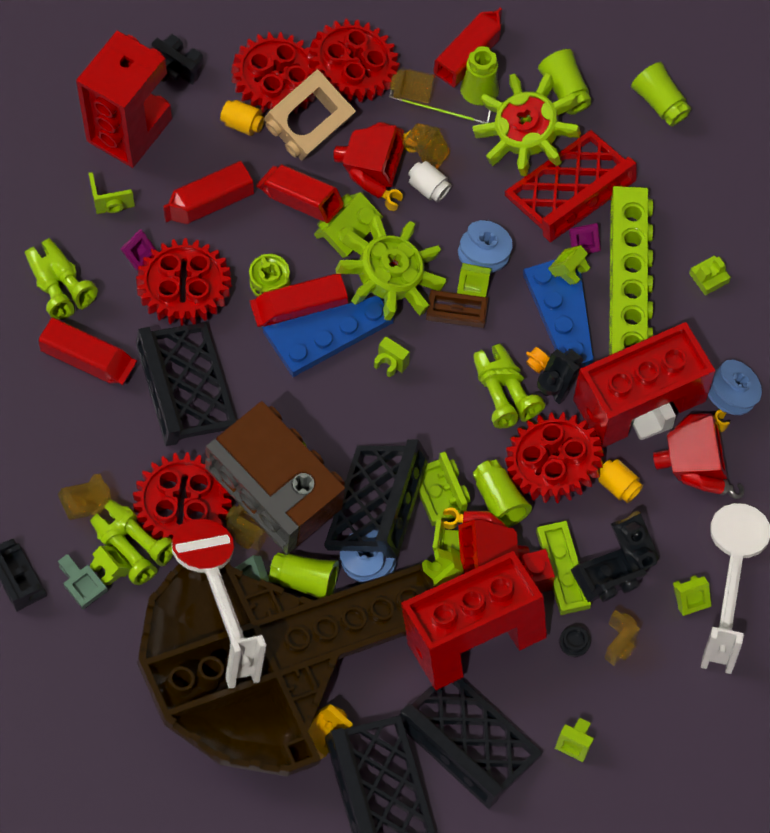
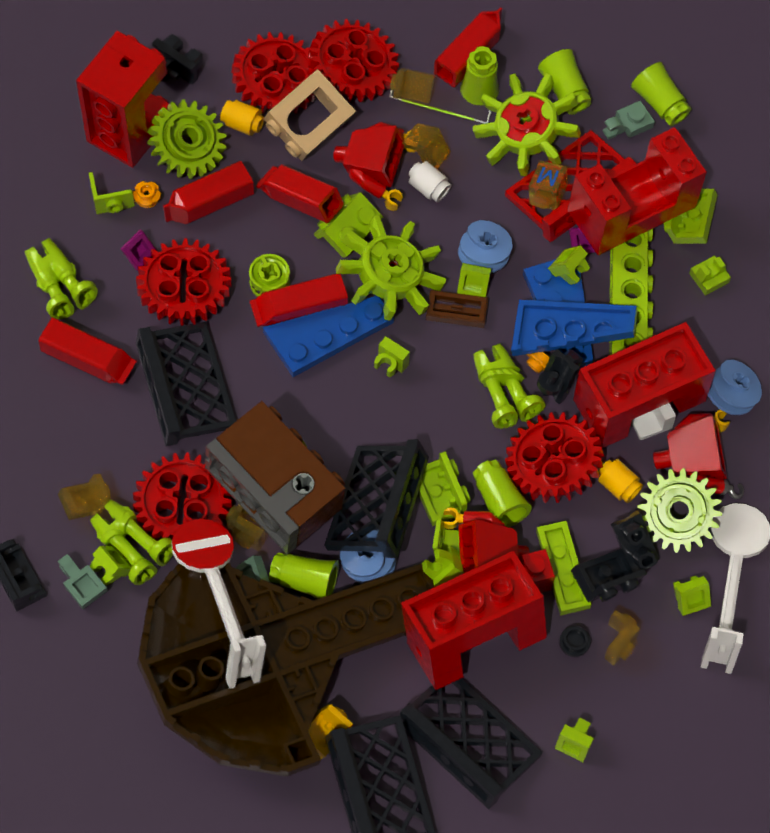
none -> light orange plate [133,181,161,208]
none -> lime gear [147,99,227,179]
none -> blue wing [511,300,637,356]
none -> clear yellow brick [529,160,568,210]
none -> red piece [568,127,707,255]
none -> sand green plate [602,100,655,139]
none -> lime gear [637,468,723,553]
none -> lime bracket [664,189,717,244]

